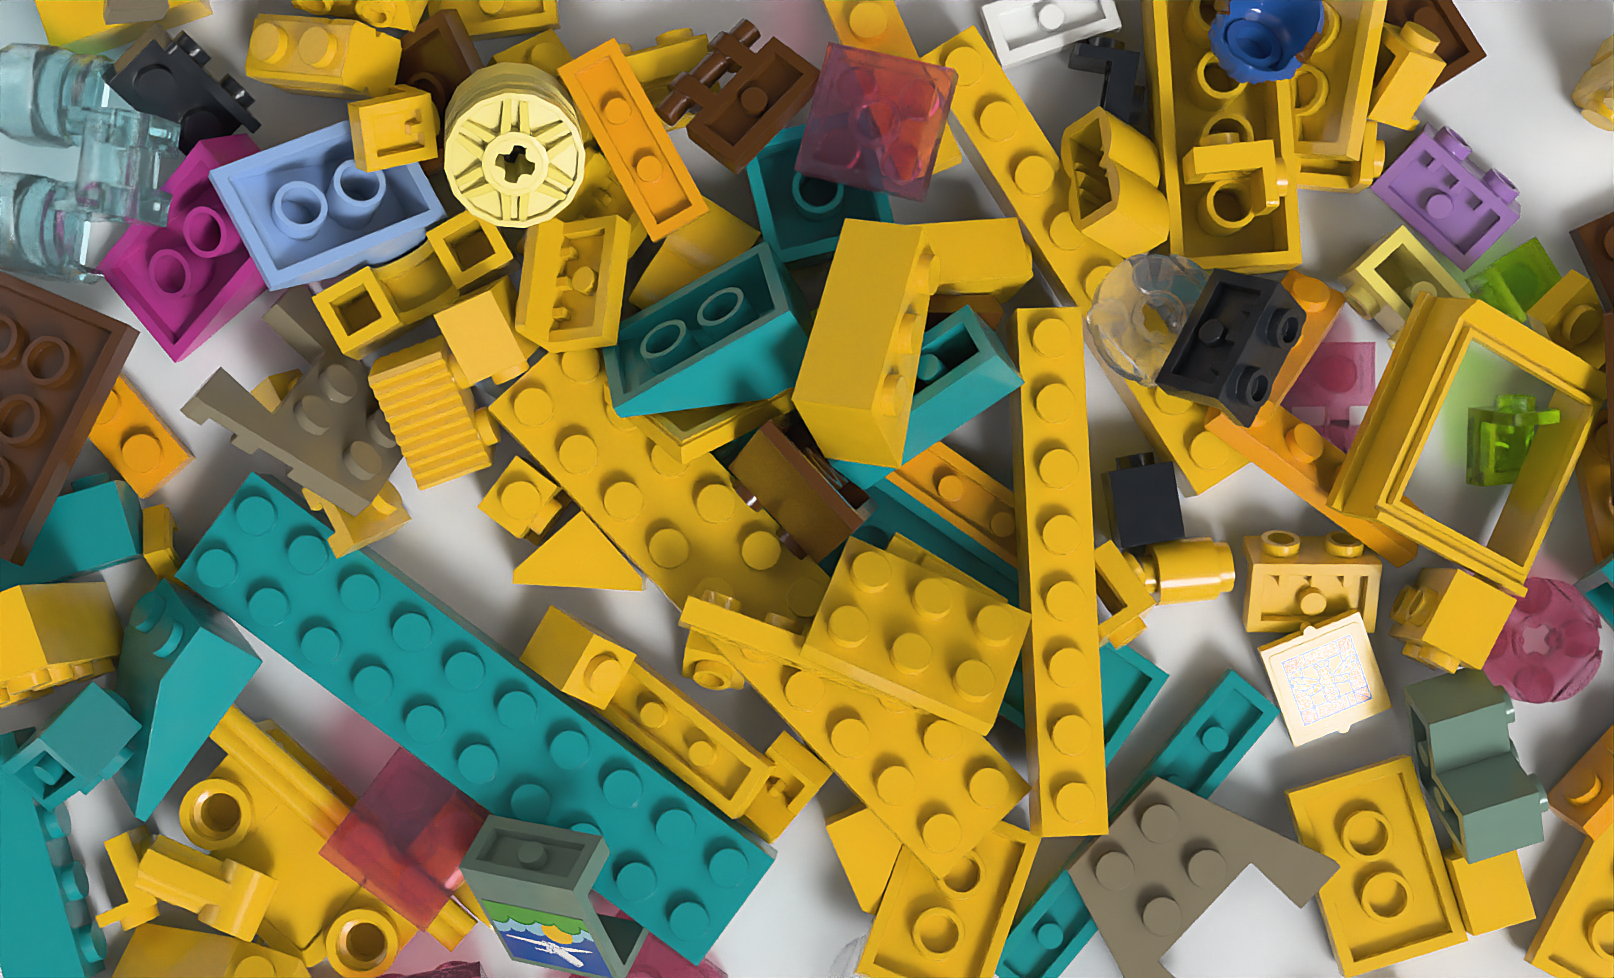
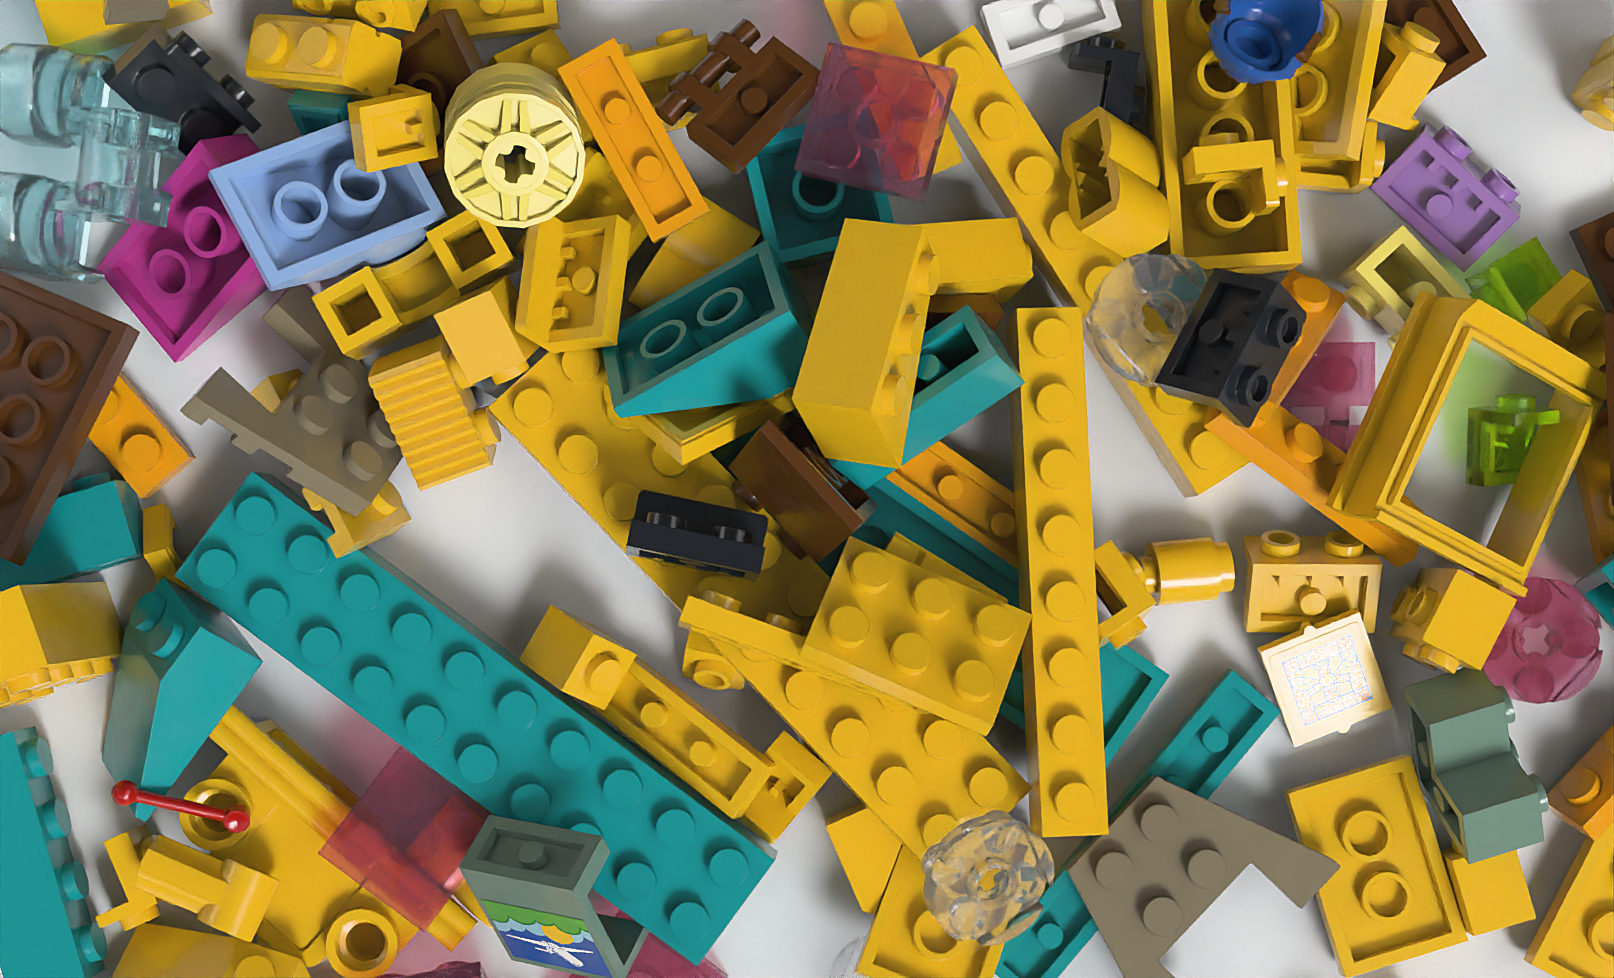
teal brick [0,681,142,812] -> none
yellow brick [477,455,573,547] -> none
yellow slope [512,510,647,591] -> none
black brick [1101,452,1186,548] -> none
none -> red hinge [111,780,251,833]
none -> teal tile [287,89,353,136]
none -> black bracket [626,490,768,582]
none -> clear plate [921,810,1055,946]

